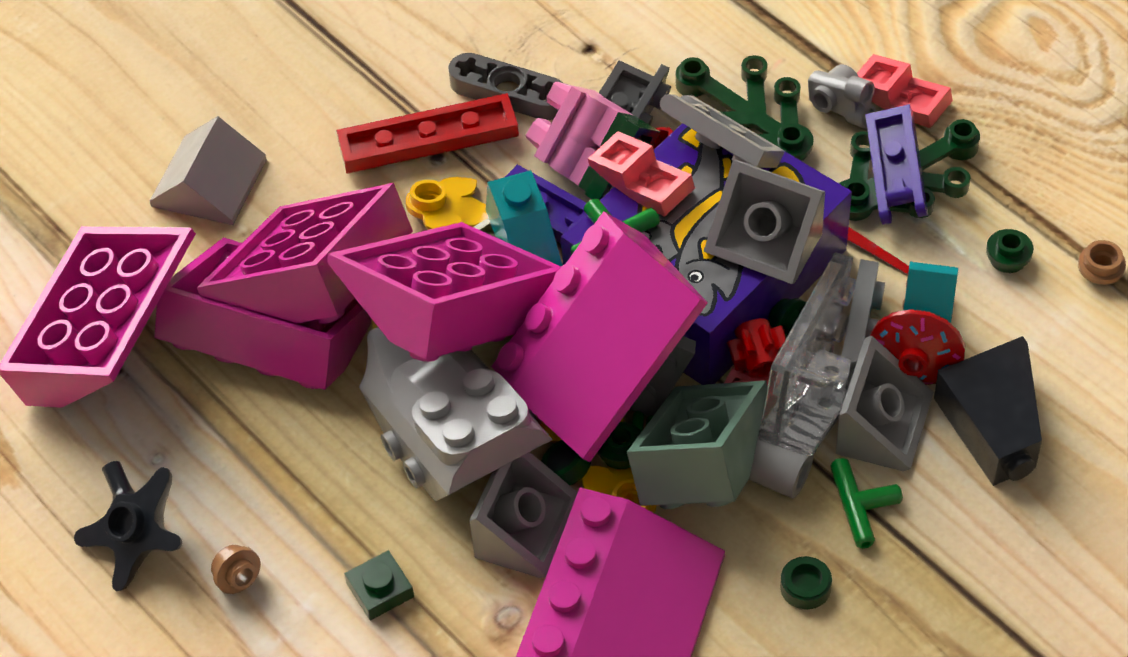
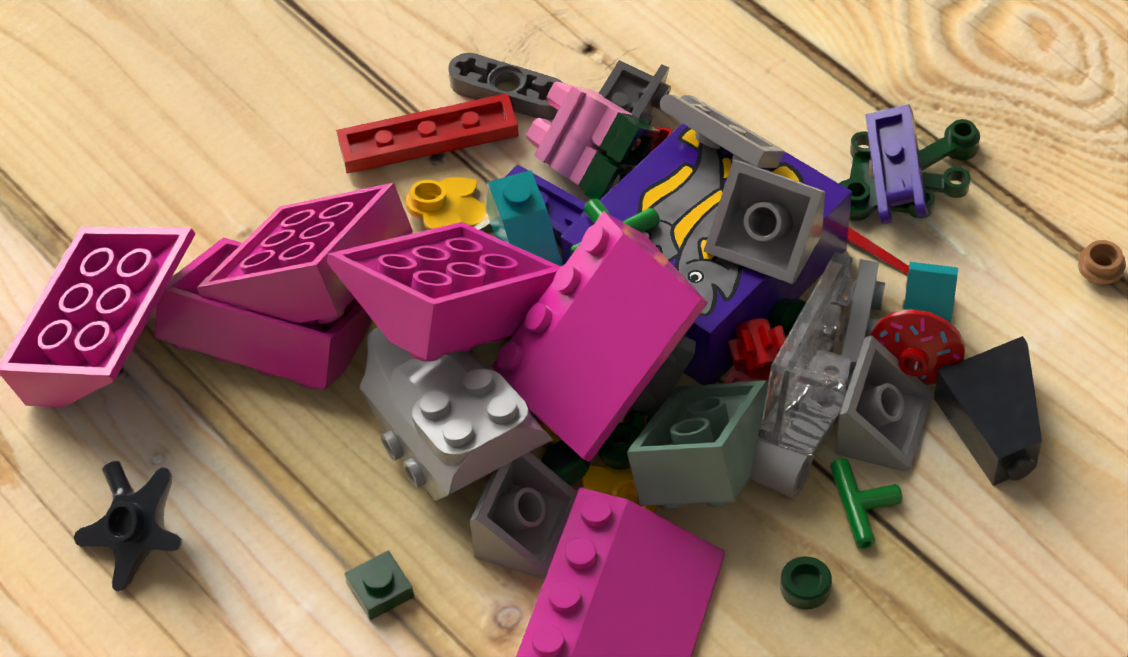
light grey slope [150,116,267,225] -> none
medium nougat plate [211,545,261,594] -> none
coral slope [588,131,695,217] -> none
dark green plant [675,55,813,161] -> none
light grey plate [808,64,876,129] -> none
coral slope [857,54,953,128] -> none
dark green plate [986,229,1034,273] -> none

